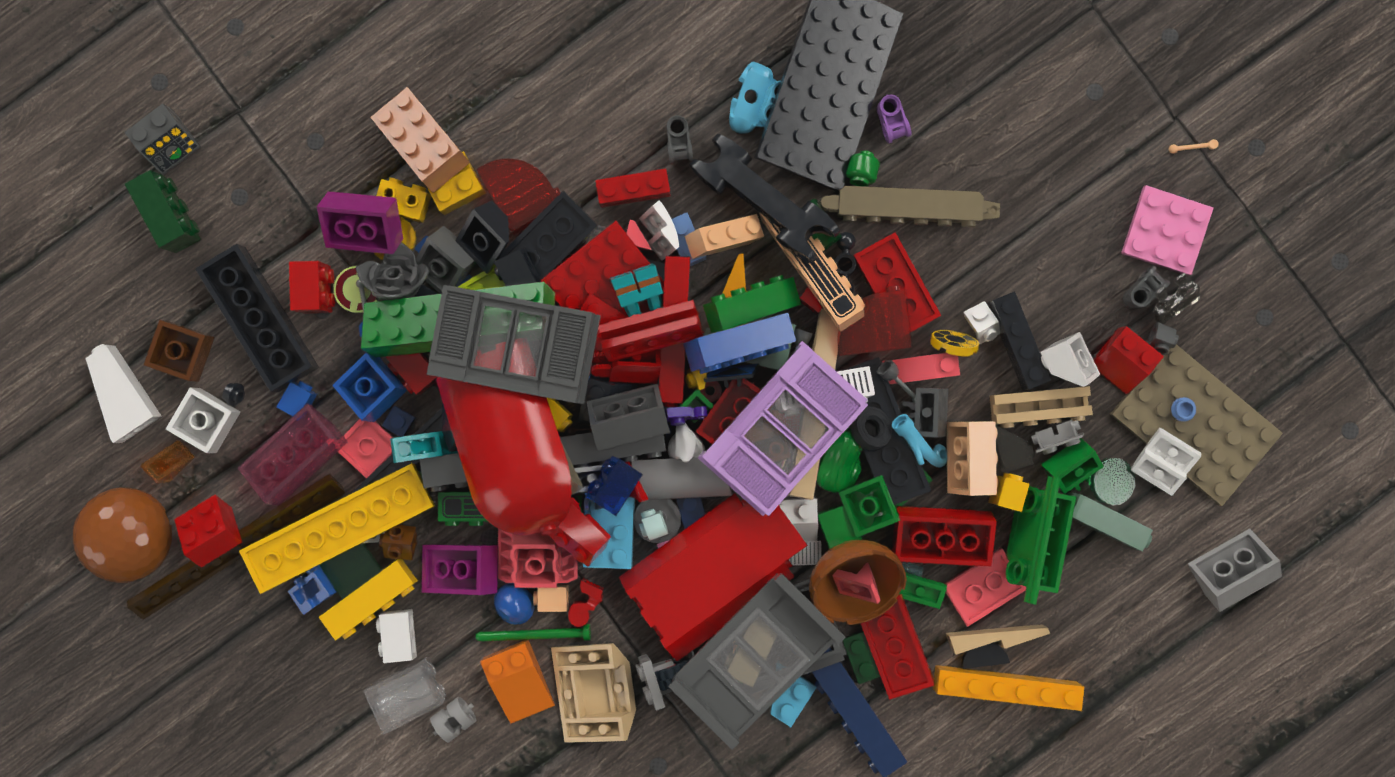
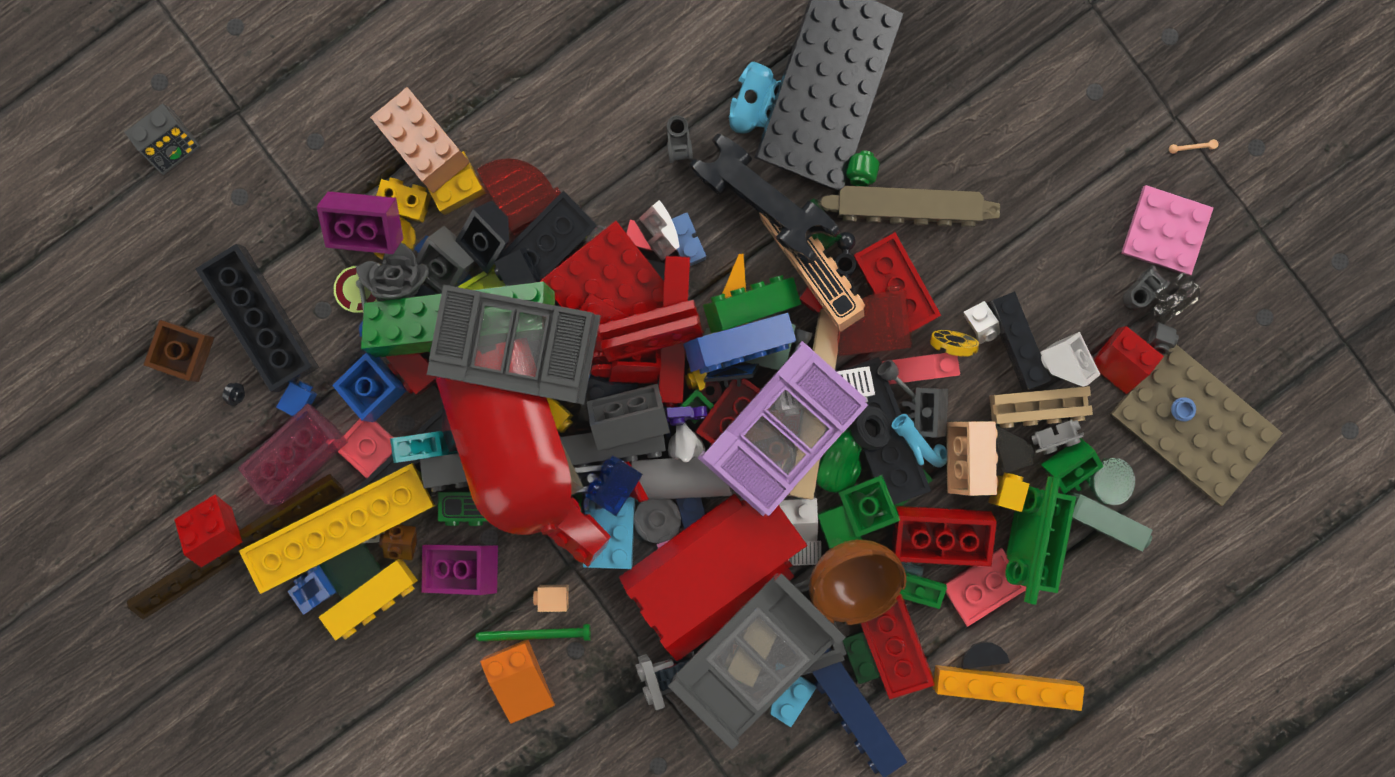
dark orange piece [73,487,172,583] -> none
white slope [86,344,162,443] -> none
dark green brick [125,170,201,253] -> none
clear orange slope [140,440,195,484] -> none
white brick [166,387,240,453] -> none
red brick [289,261,335,314] -> none
clear slope [363,658,446,735] -> none
white brick [376,609,417,663] -> none
dark blue plate [382,405,416,437] -> none
light grey wheel [430,696,477,743] -> none
blue hat [494,583,535,625] -> none
coral slope [498,529,578,588] -> none
tan slope [551,643,636,742] -> none
red leg [568,578,604,627] -> none
red brick [595,168,671,208] -> none
teal hips [610,264,663,317] -> none
light aqua plate [639,508,668,540] -> none
light nougat brick [685,214,764,259] -> none
coral slope [832,563,880,604] -> none
medium lavender piece [877,95,912,144] -> none
tan slope [946,625,1050,655] -> none
white slope [1131,427,1201,496] -> none
light grey slope [1188,529,1282,612] -> none

